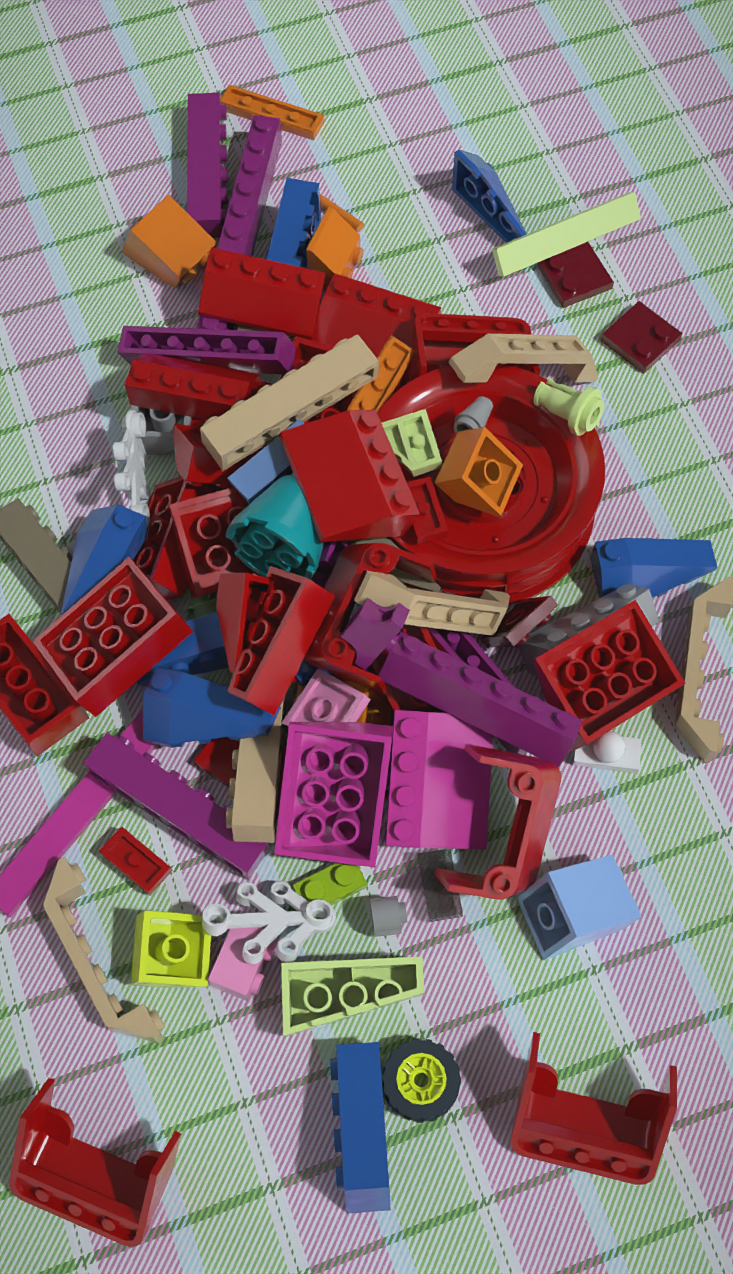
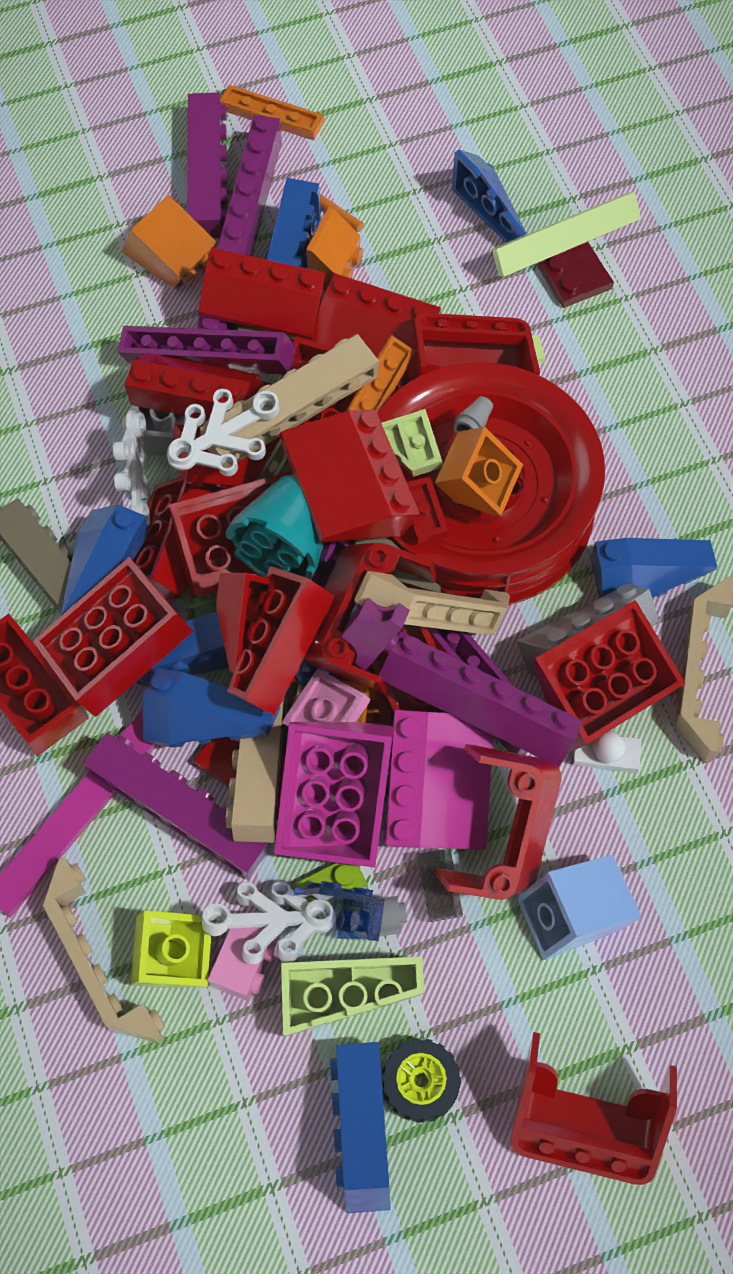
red windscreen [9,1078,182,1247] -> none
red plate [99,826,173,896] -> none
medium blue tile [228,418,304,504] -> none
tan slope [449,334,599,383] -> none
dark red plate [480,596,558,648] -> none
yellowish green piece [534,378,604,436] -> none
dark red plate [601,301,683,374] -> none
none -> white plant [166,389,280,476]
none -> clear blue bracket [294,881,385,941]

